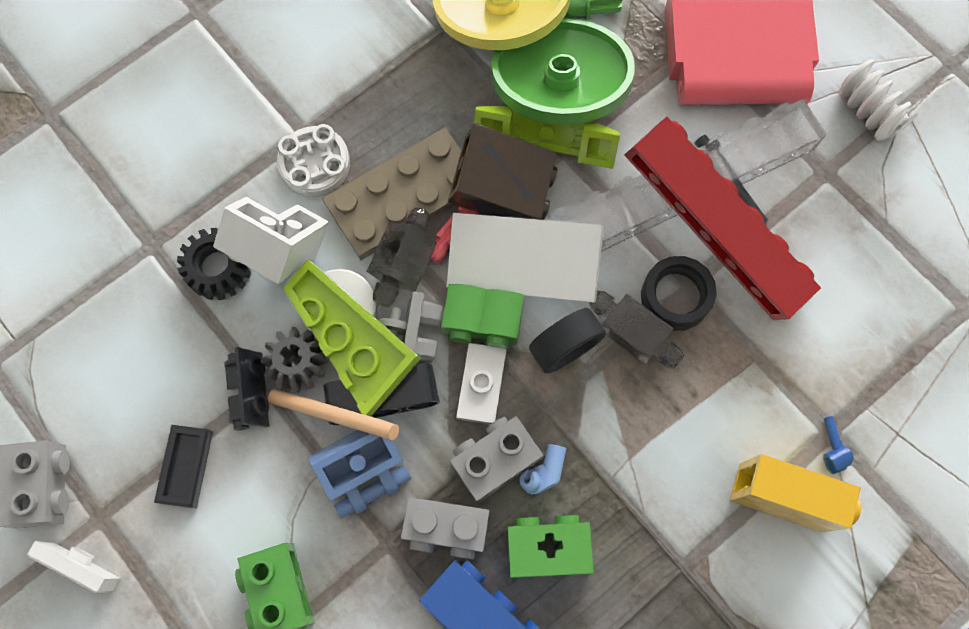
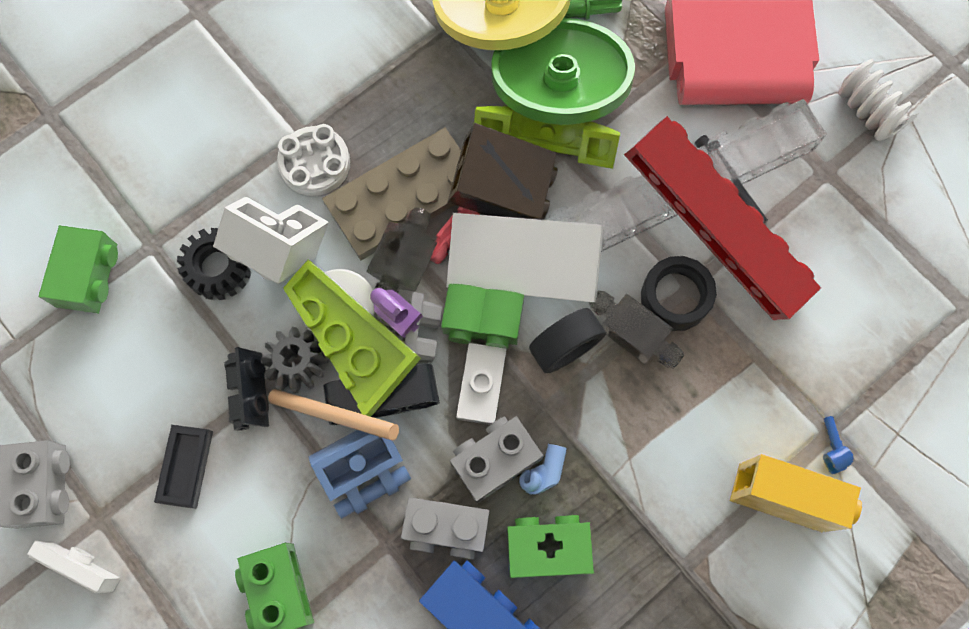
none -> bright green brick [38,225,118,314]
none -> medium lavender piece [370,288,423,338]

